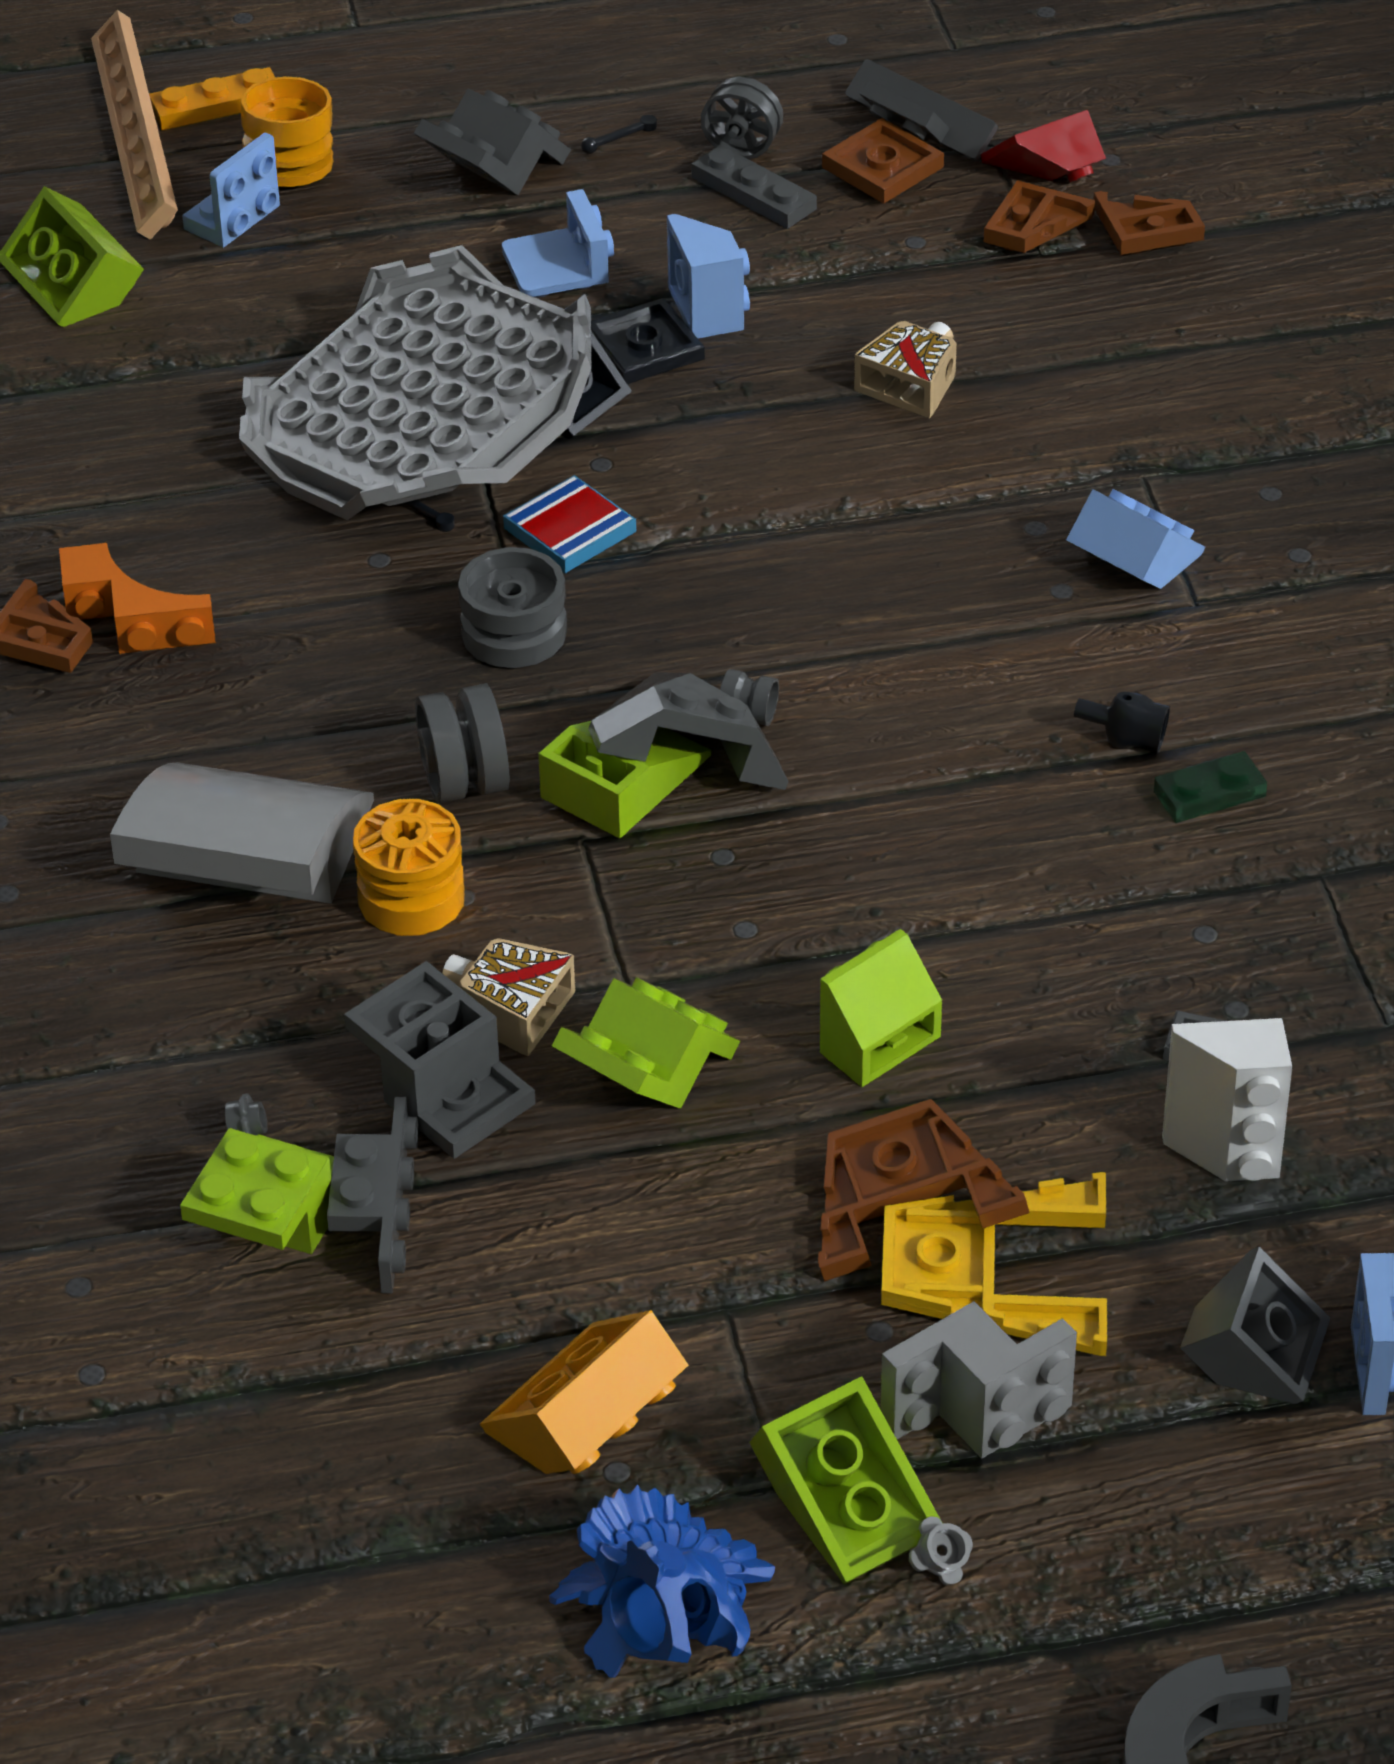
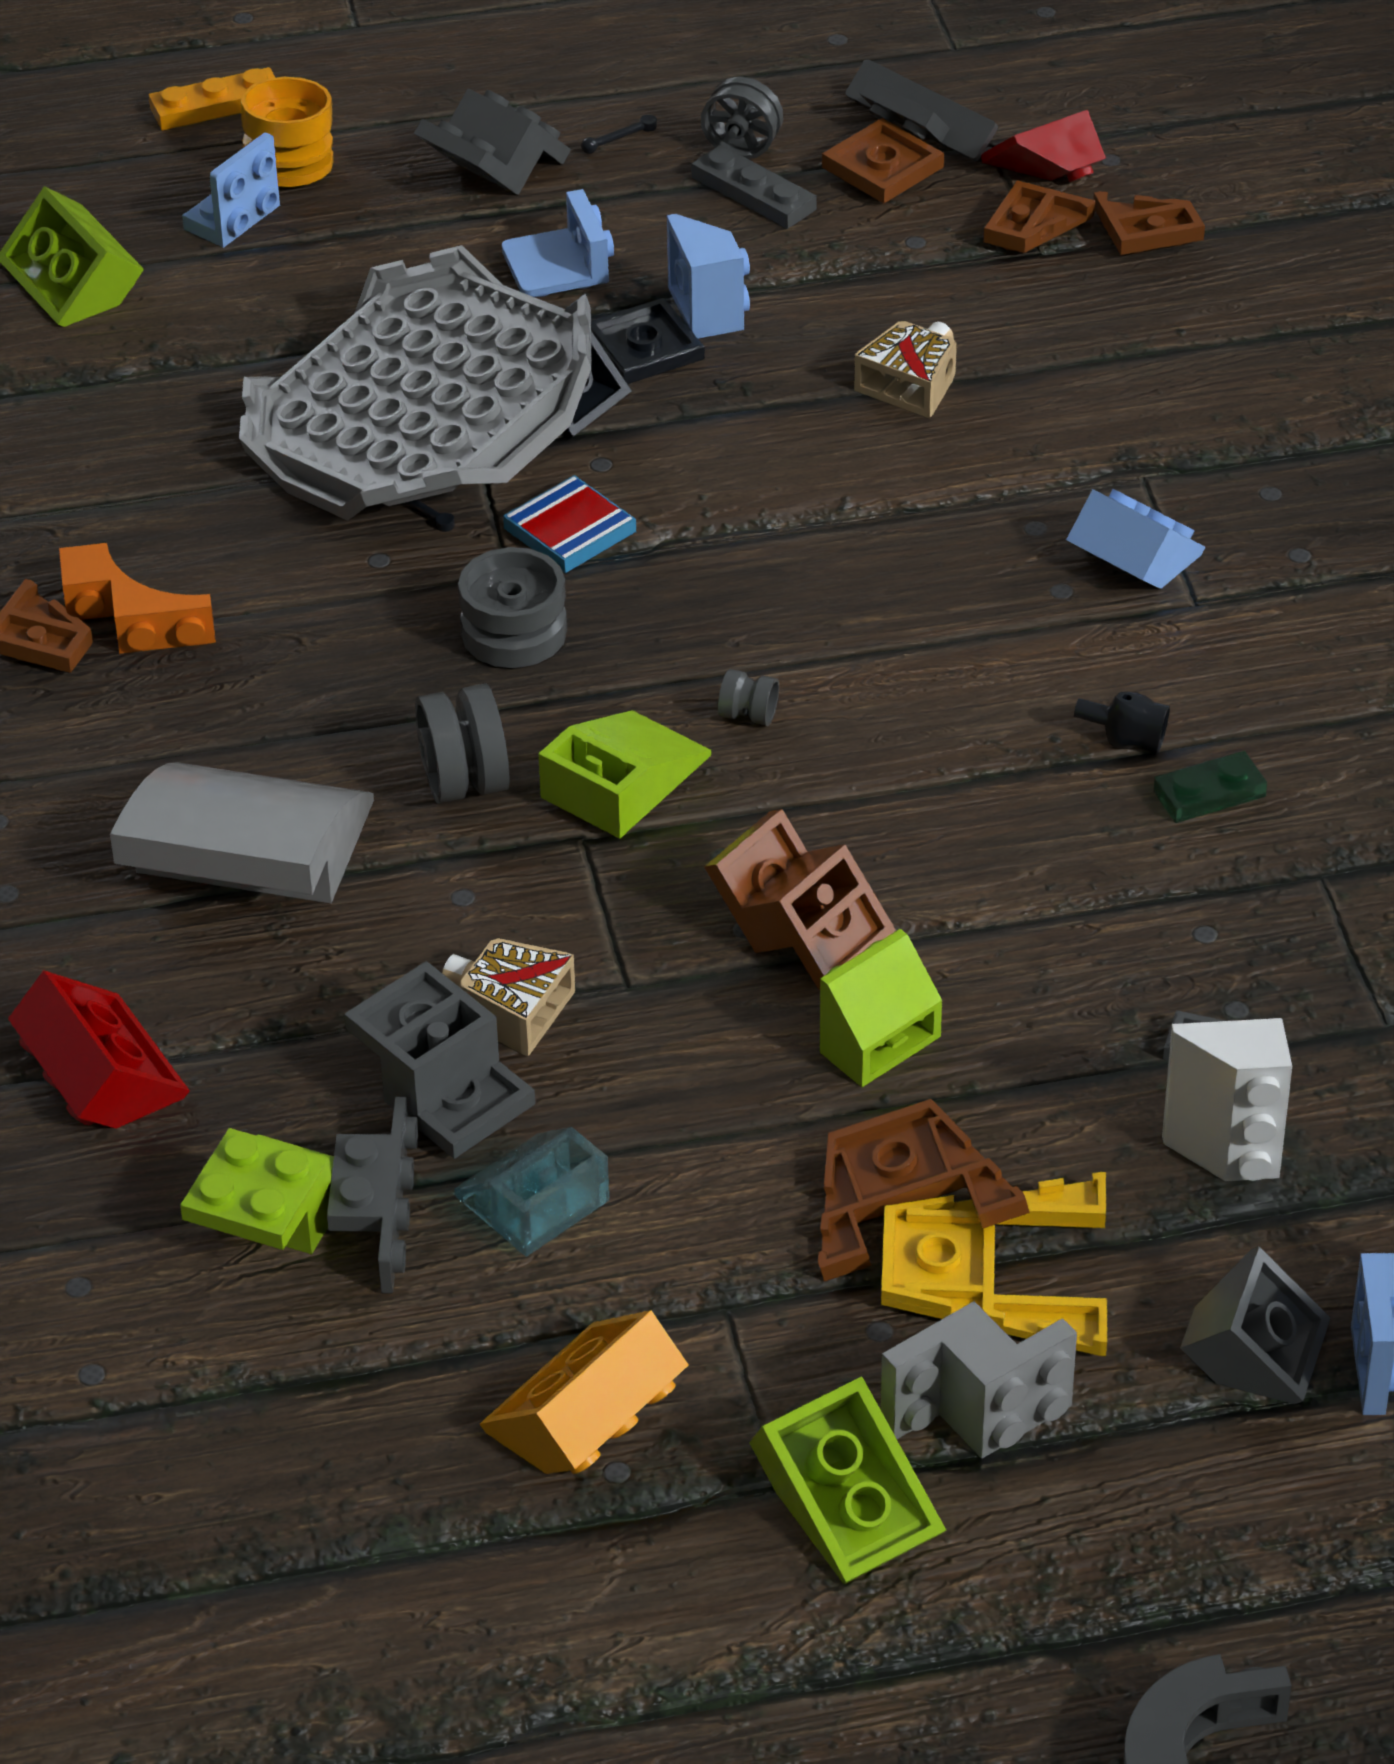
light nougat plate [91,10,178,240] -> none
dark grey plate [225,1093,267,1136] -> none
light orange wheel [353,799,465,936] -> none
blue piece [549,1484,775,1678] -> none
lime bracket [552,977,741,1109] -> none
dark grey wedge [589,672,789,790] -> none
light grey plate [909,1516,973,1585] -> none
none -> red slope [8,970,190,1129]
none -> clear light blue slope [455,1126,609,1257]
none -> dark orange bracket [704,809,896,990]

